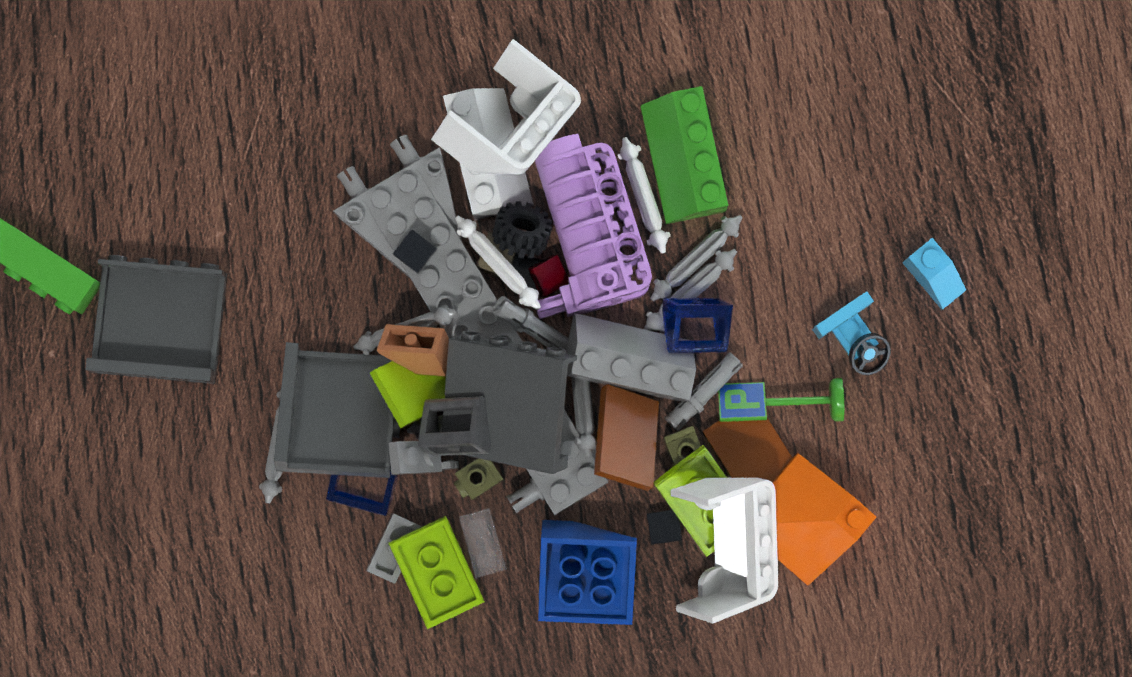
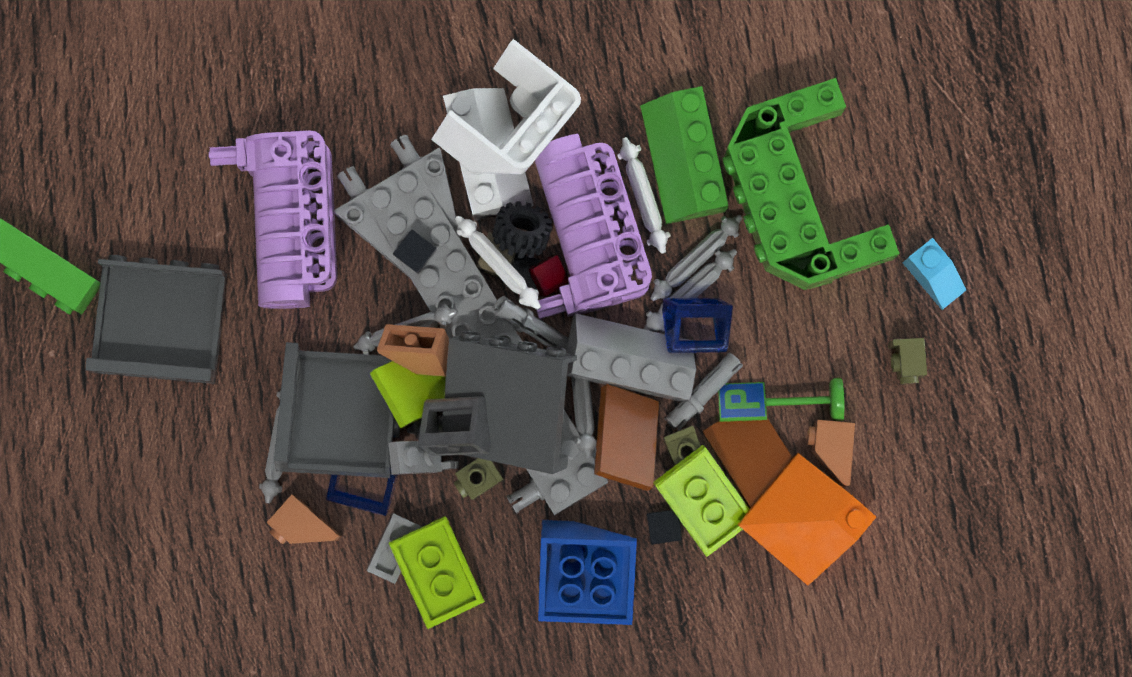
clear brick [459,508,507,578] -> none
white windscreen [671,478,778,624] -> none
medium azure piece [812,291,891,375] -> none
none -> lavender piece [209,130,337,309]
none -> nougat slope [267,494,342,544]
none -> bright green wedge [723,78,900,290]
none -> nougat slope [807,420,855,487]
none -> olive brick [888,338,927,385]

